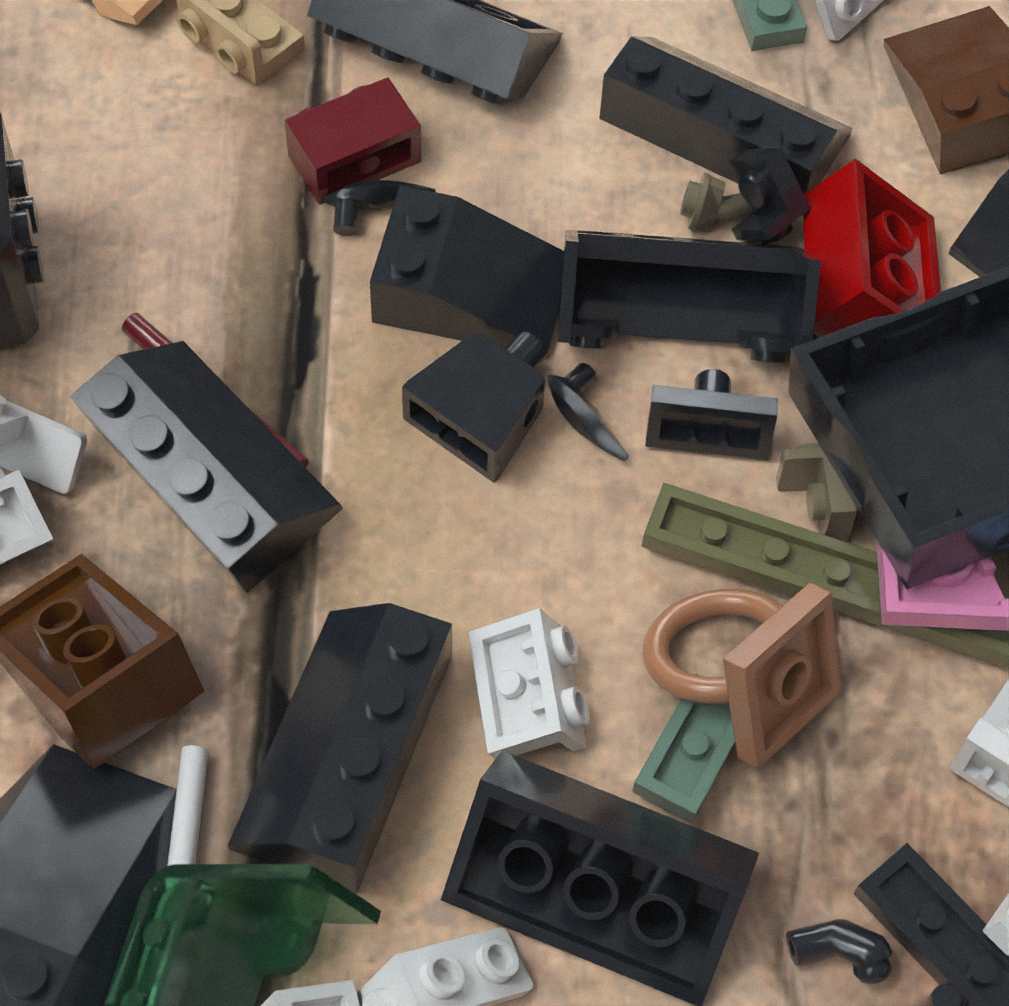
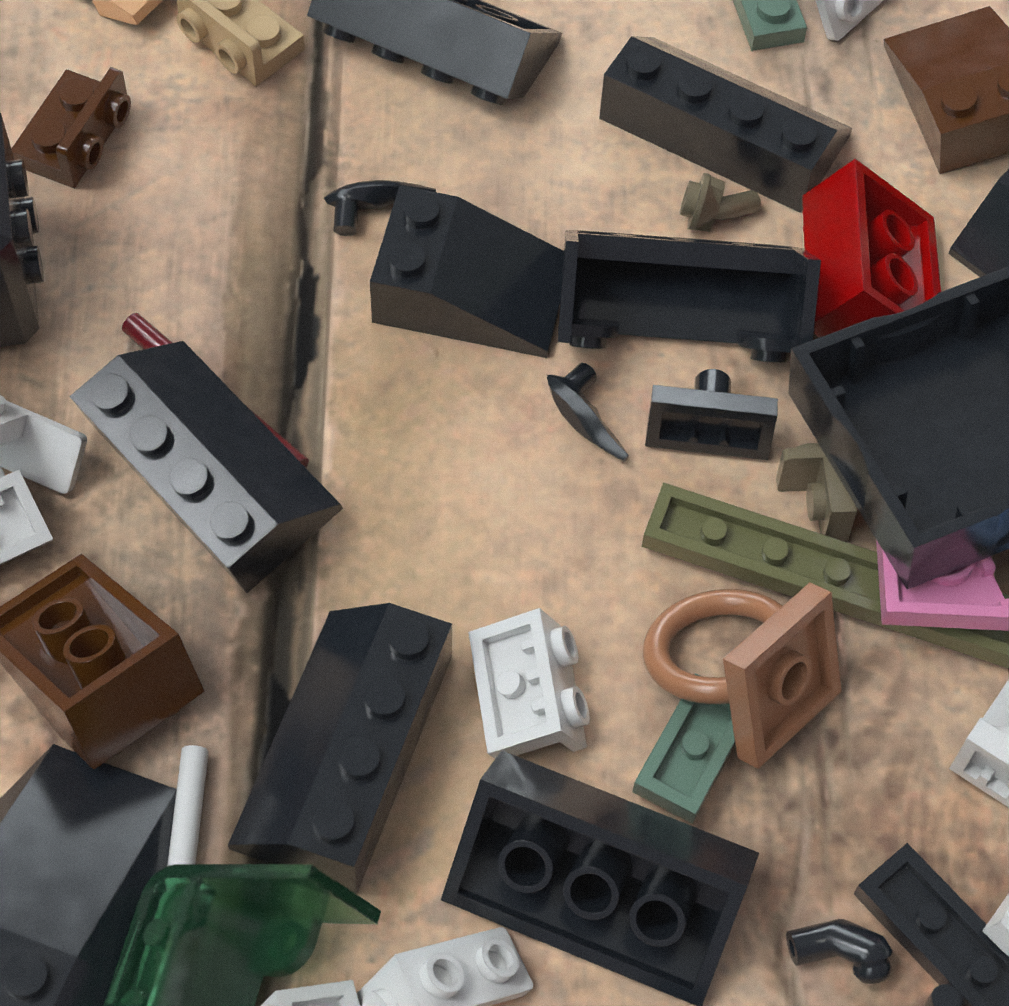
dark red brick [284,77,421,205] -> none
black torso [402,331,547,483] -> none
black bracket [729,147,810,244] -> none
none -> reddish brown bracket [11,67,131,189]

